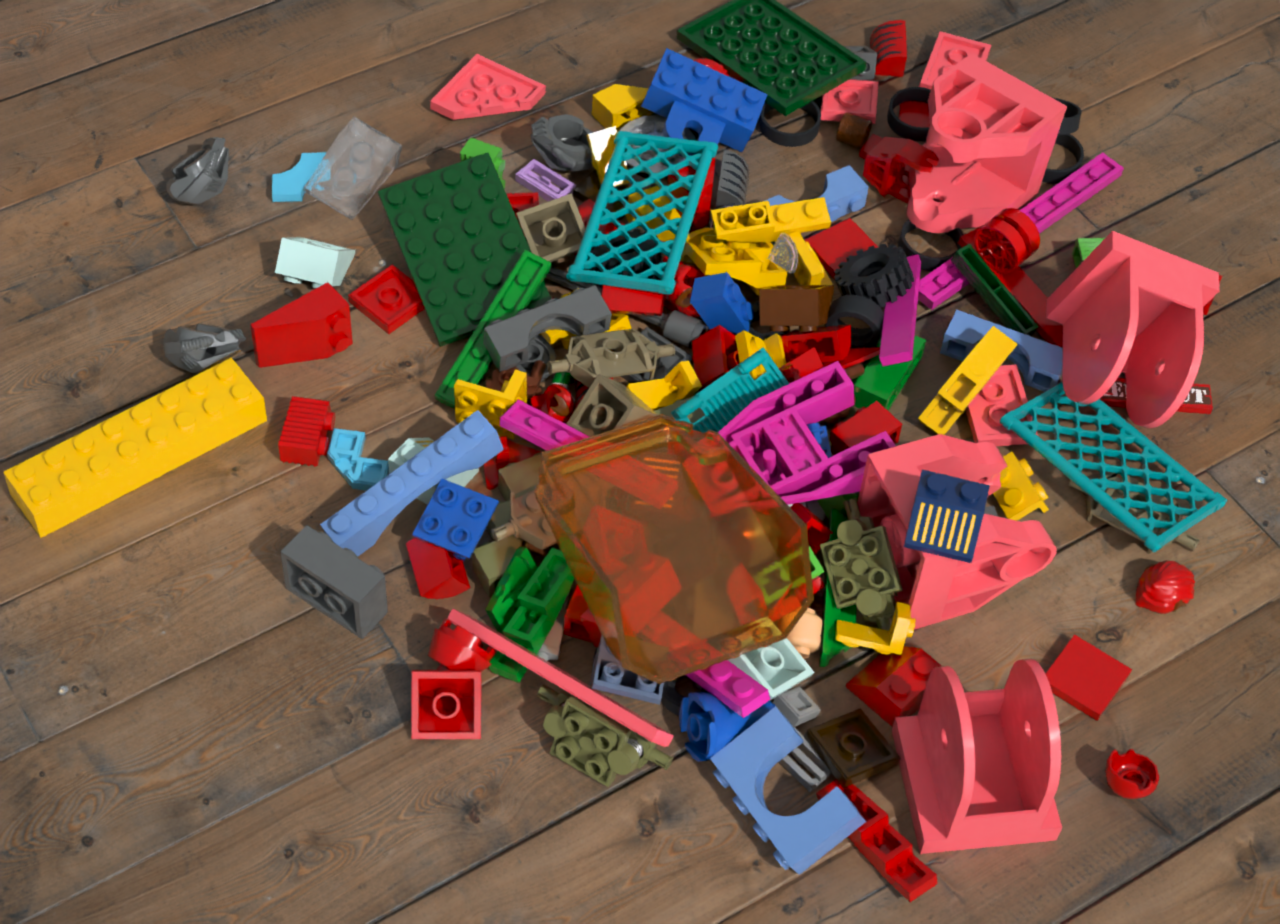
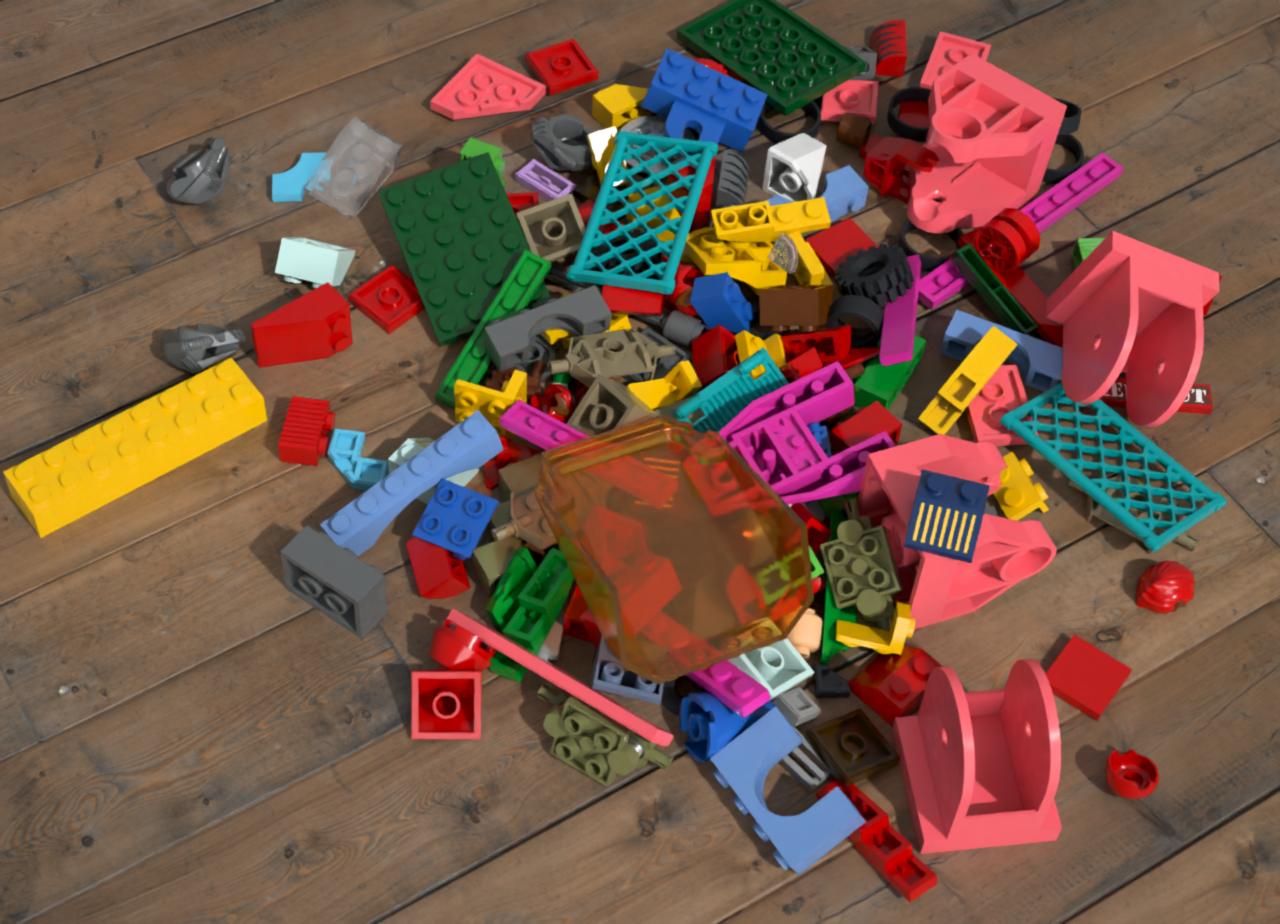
none -> red plate [525,38,599,95]
none -> white slope [762,133,826,201]
none -> black tile [812,663,851,698]

